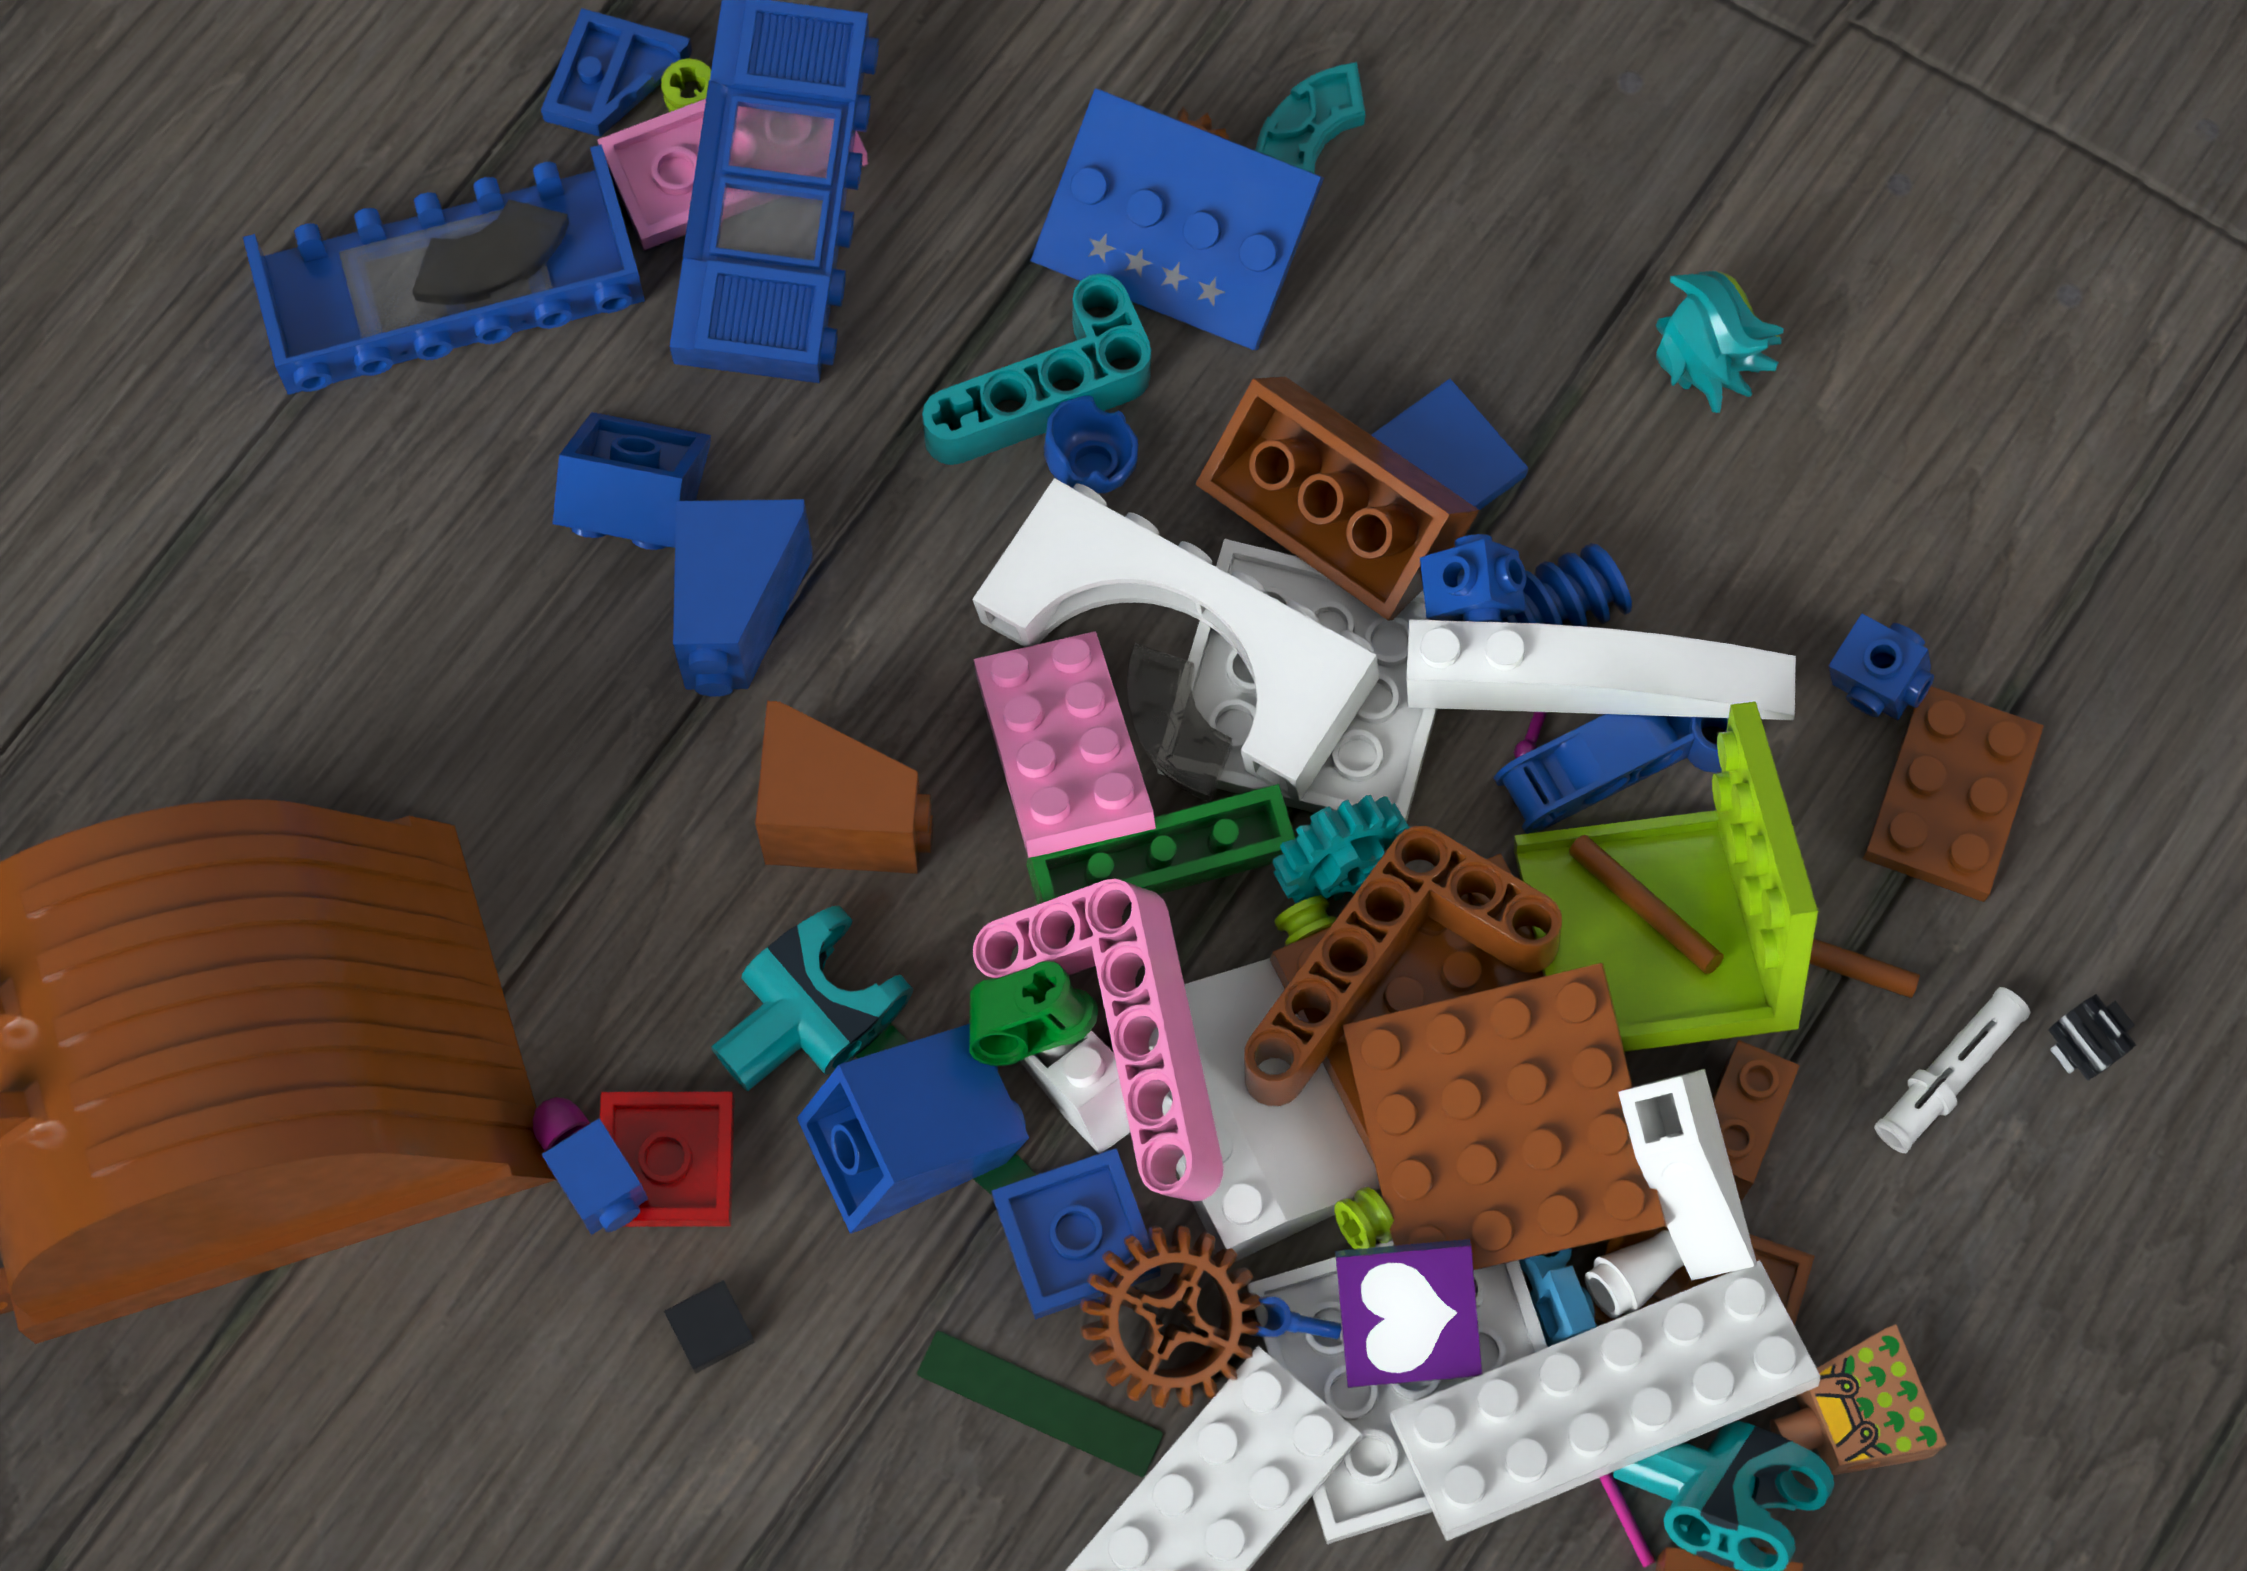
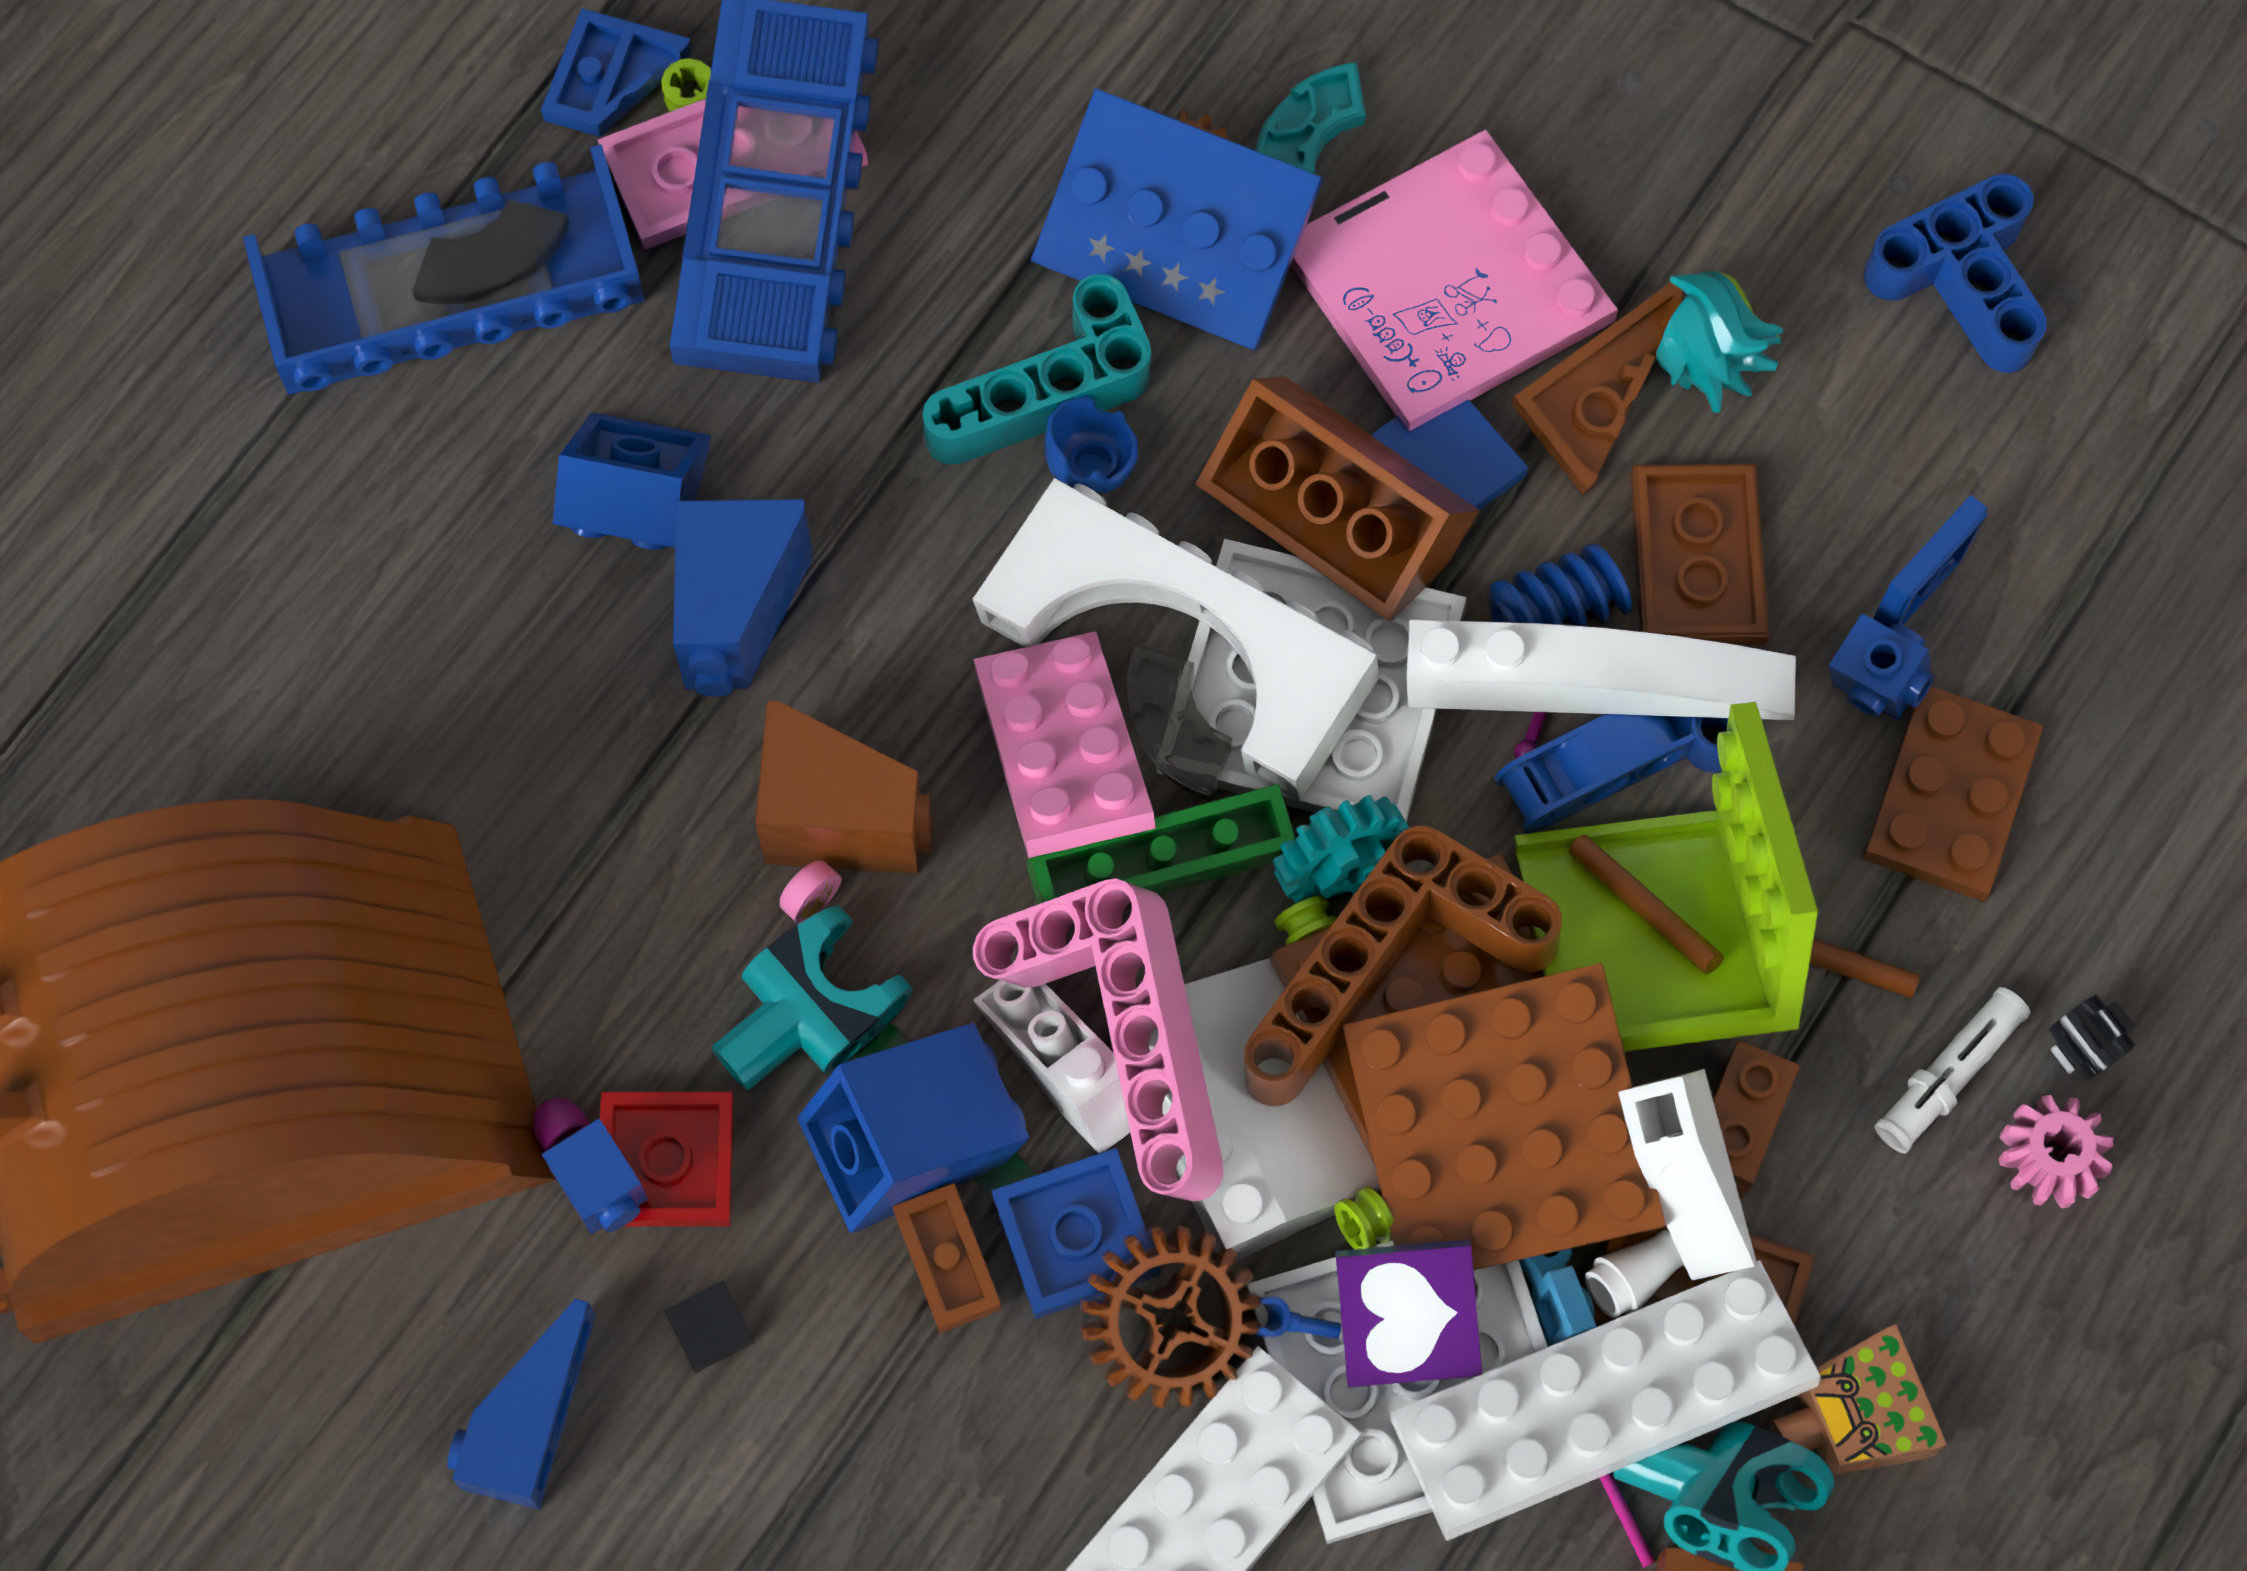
dark green sticker [917,1331,1163,1477] -> none
green piece [969,961,1098,1066] -> none
blue brick [1420,534,1526,622] -> none
none -> blue slope [447,1299,596,1509]
none -> bright pink tile [780,860,842,924]
none -> dark orange plate [892,1183,1002,1334]
none -> bright pink plate [1291,129,1618,431]
none -> dark orange wing [1510,282,1686,495]
none -> dark orange tile [1630,464,1769,645]
none -> blue beam [1864,174,2047,373]
none -> blue tile [1873,495,1988,628]
none -> bright pink gear [1999,1094,2113,1208]

